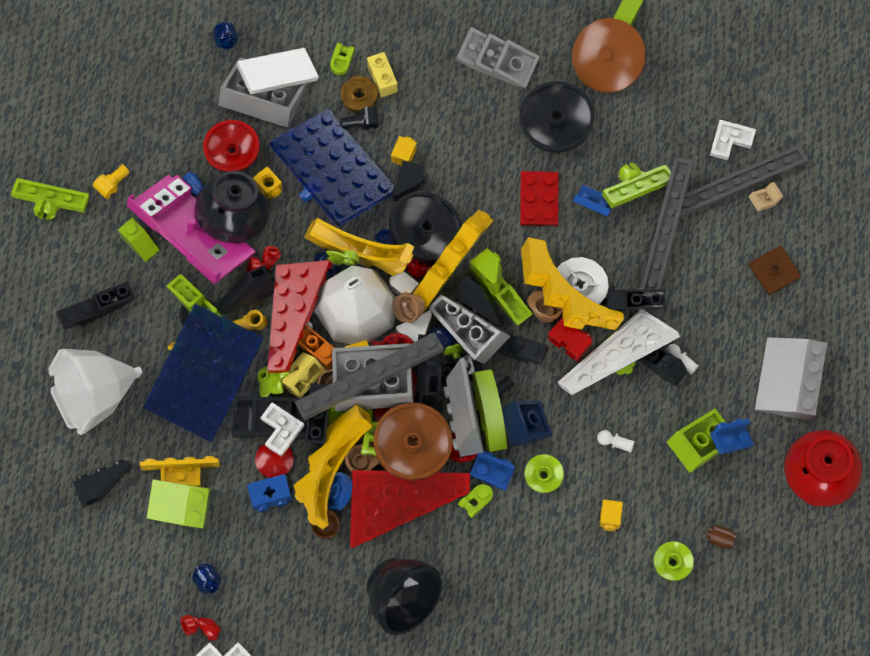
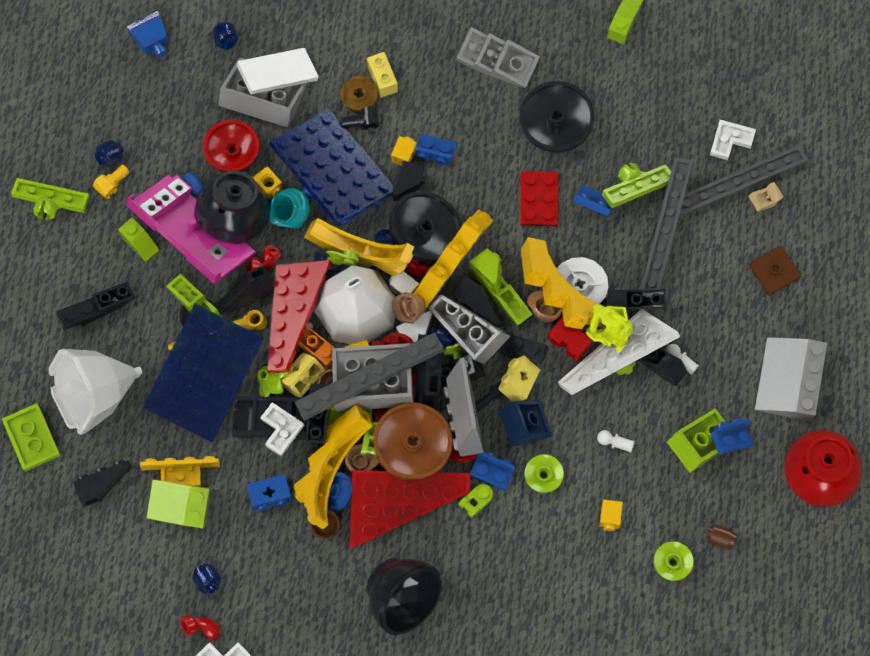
red dish [255,444,294,478] -> none
lime plate [330,43,355,75] -> none
lime slope [473,369,507,452] -> none
dark orange dish [572,18,646,93] -> none
none -> lime plate [2,403,61,472]
none -> clear blue head [94,140,124,167]
none -> blue torso [127,11,169,58]
none -> teal helmet [269,188,310,229]
none -> blue bracket [415,134,457,166]
none -> light yellow brick [498,355,540,402]
none -> neon yellow piece [586,304,634,353]

